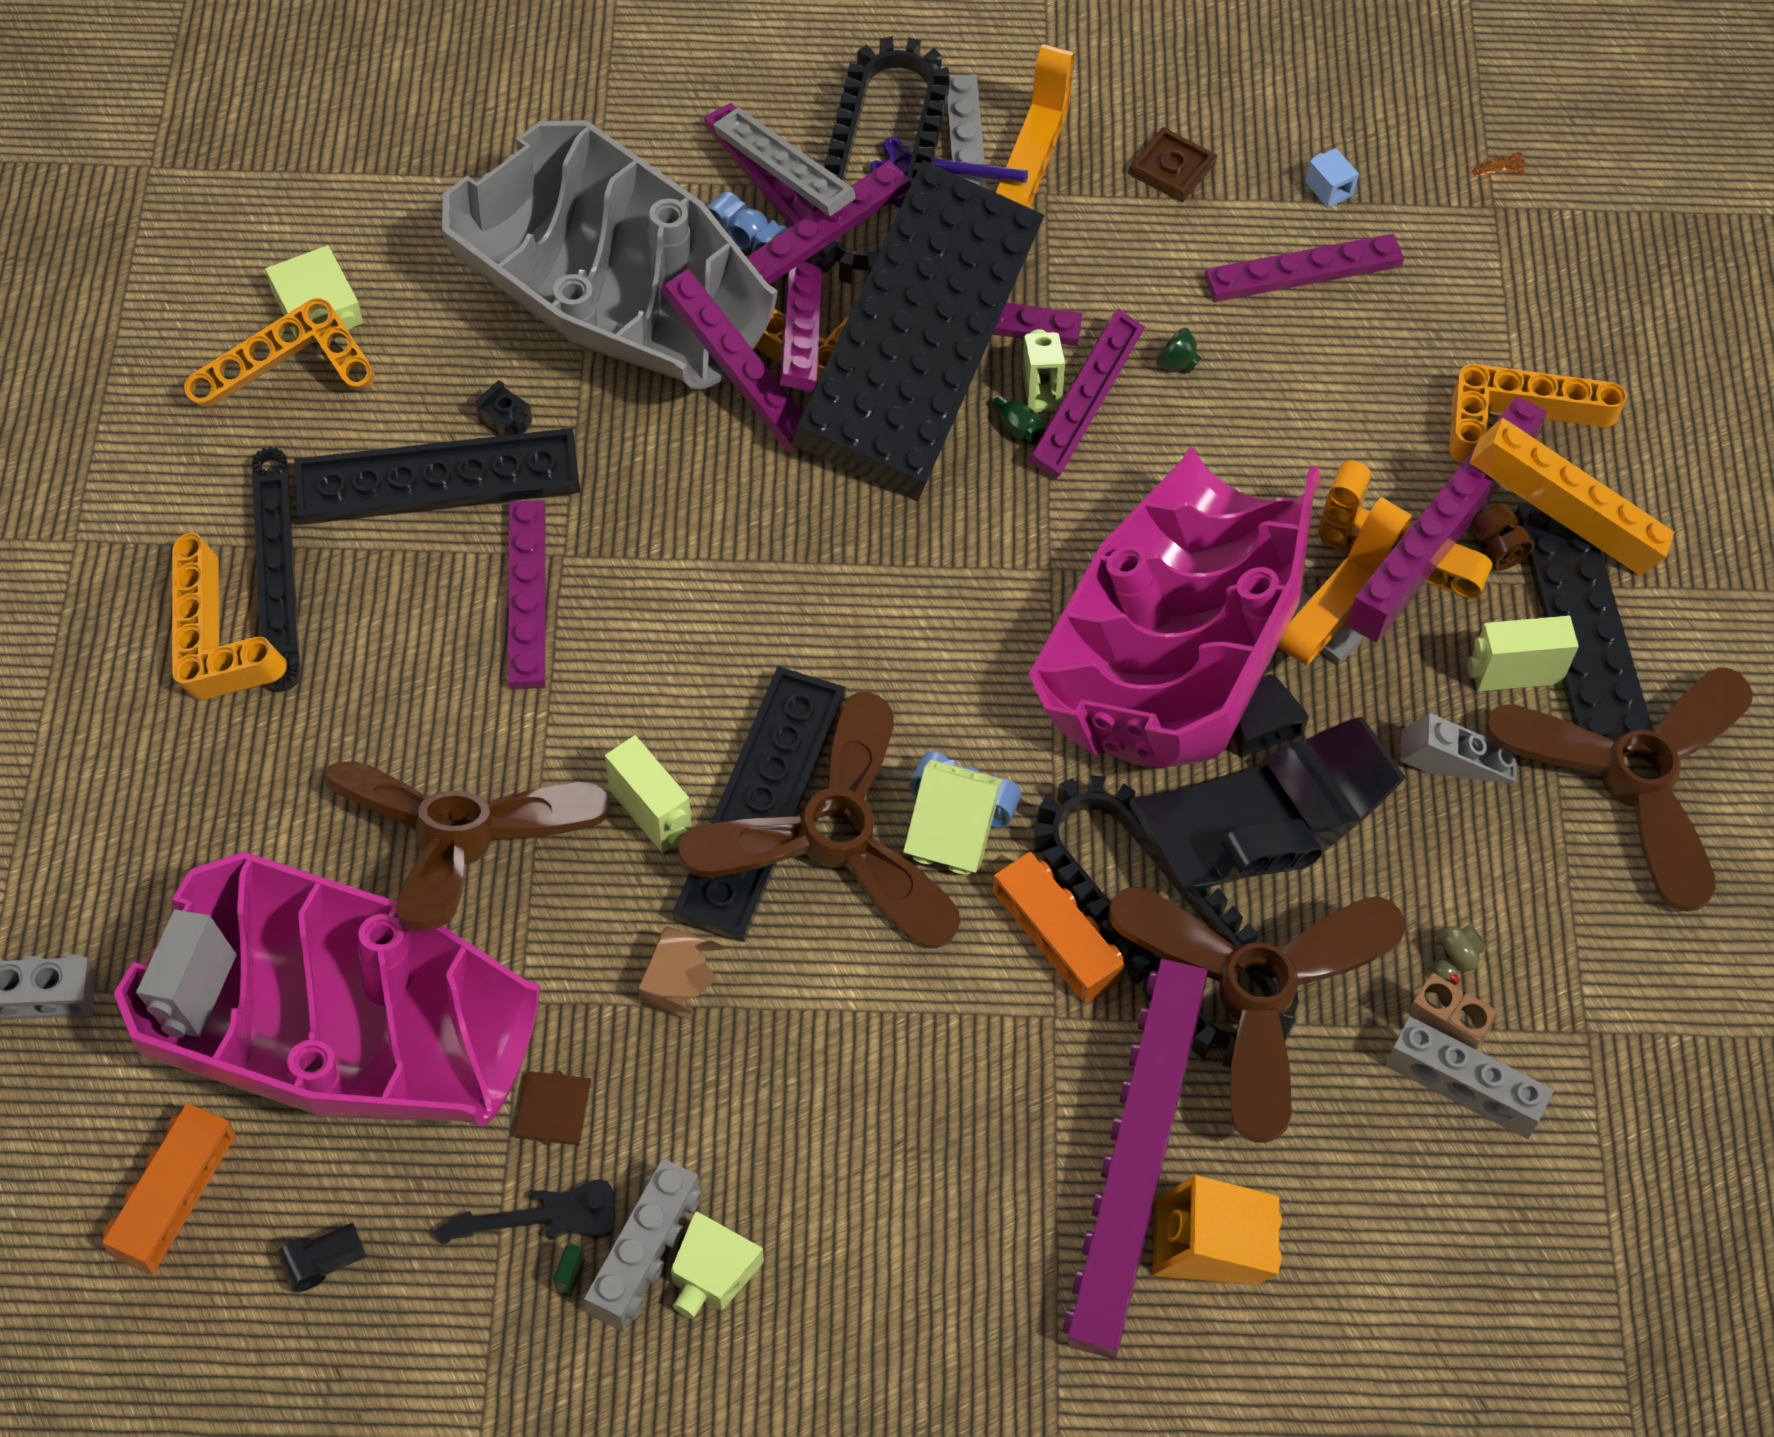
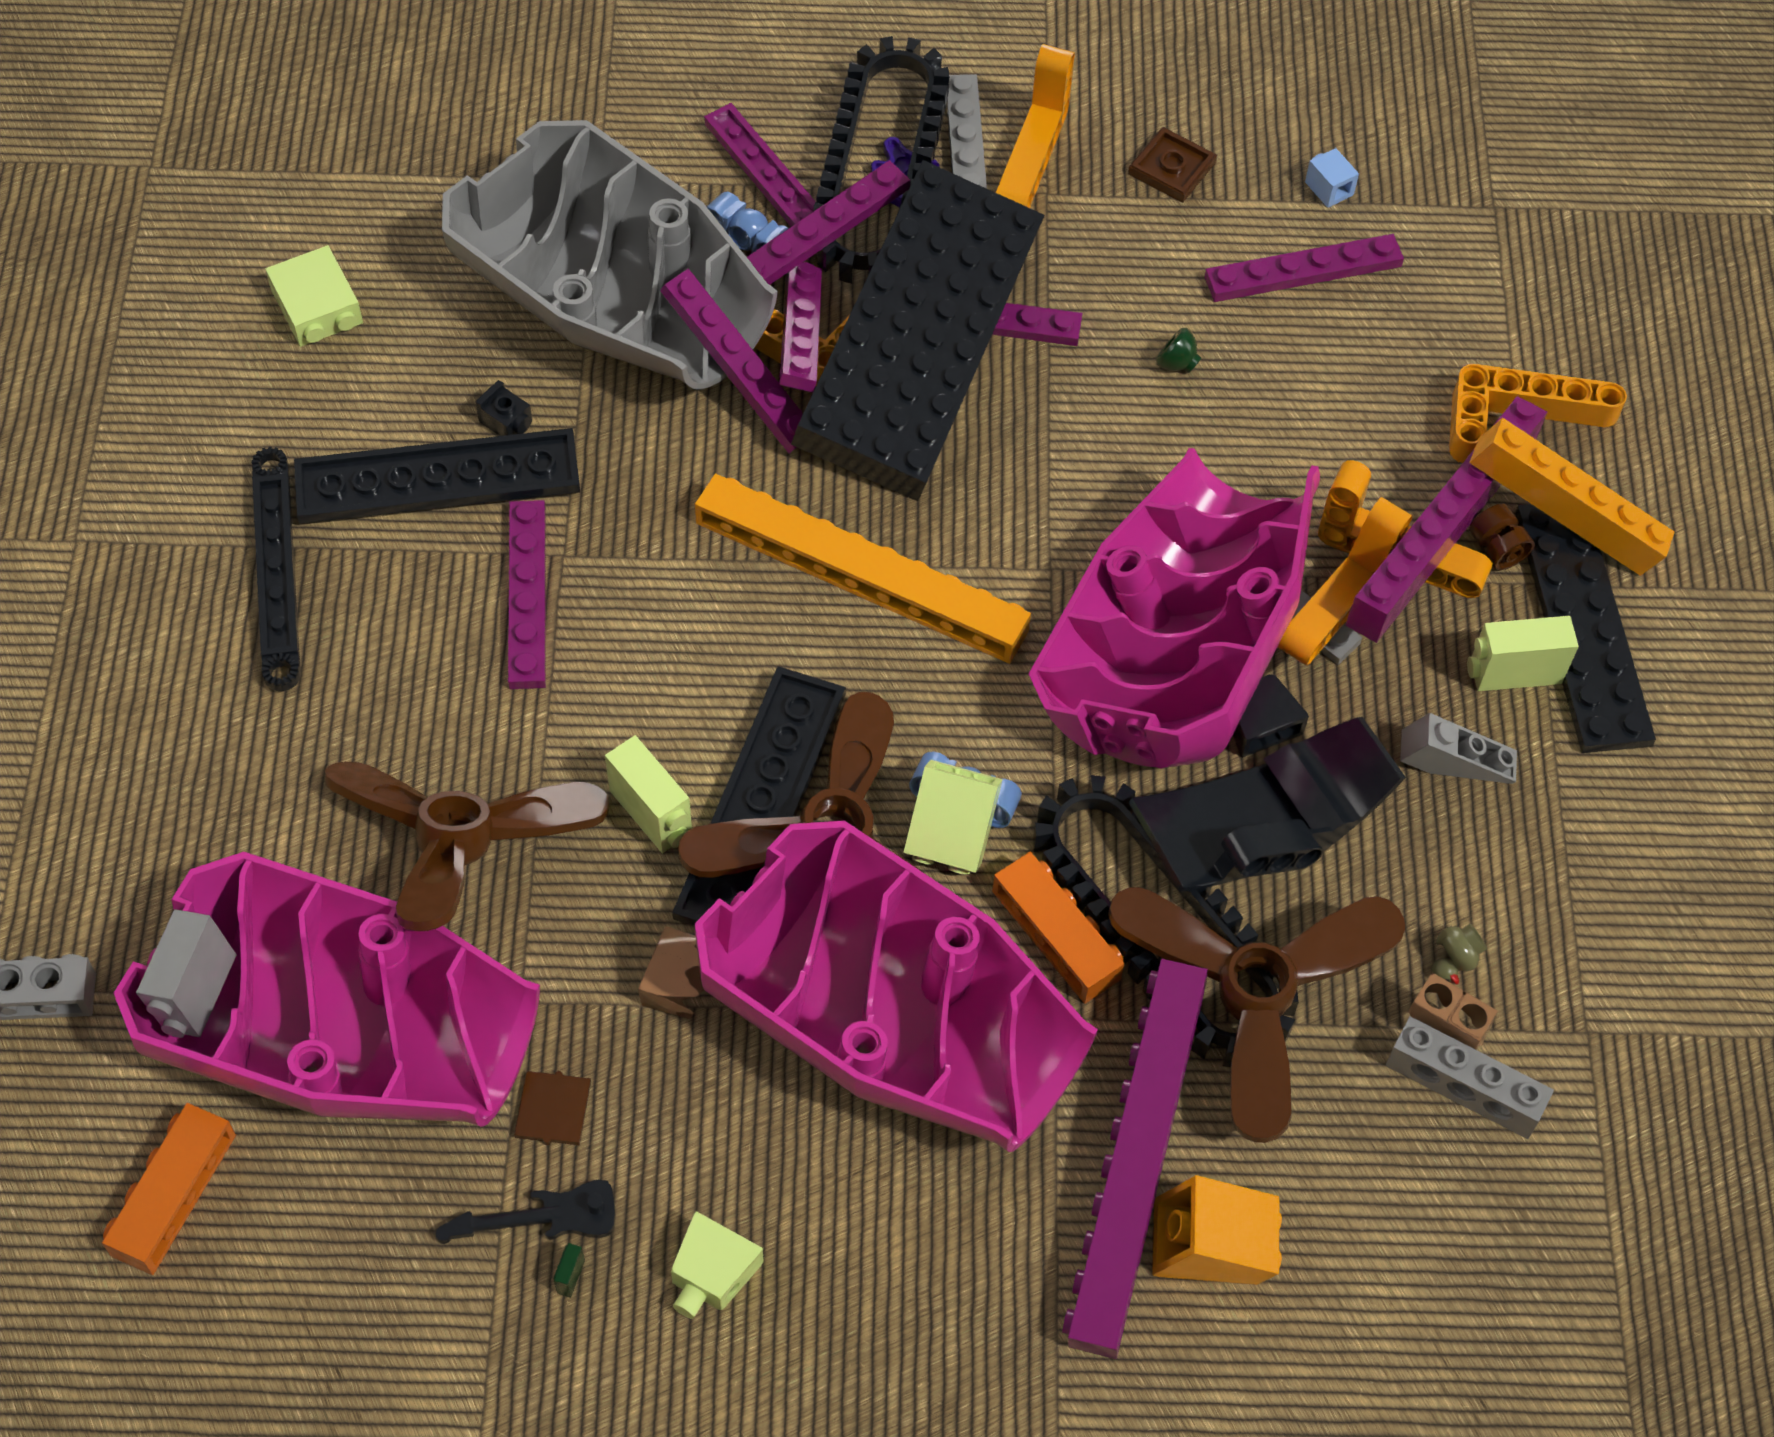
light orange beam [172,533,287,700] -> none
light orange beam [184,298,375,408] -> none
black piece [277,1222,367,1292] -> none
light grey brick [584,1158,703,1332] -> none
light grey plate [713,107,856,216] -> none
dark purple bar [932,158,1028,183] -> none
dark green plant [993,395,1045,444] -> none
yellowish green torso [1022,329,1065,412] -> none
magenta plate [1027,308,1145,480] -> none
clear orange piece [1472,152,1526,176] -> none
reddish brown piece [1485,667,1752,912] -> none
none -> light orange brick [695,473,1031,664]
none -> dark pink cylinder [695,820,1098,1152]

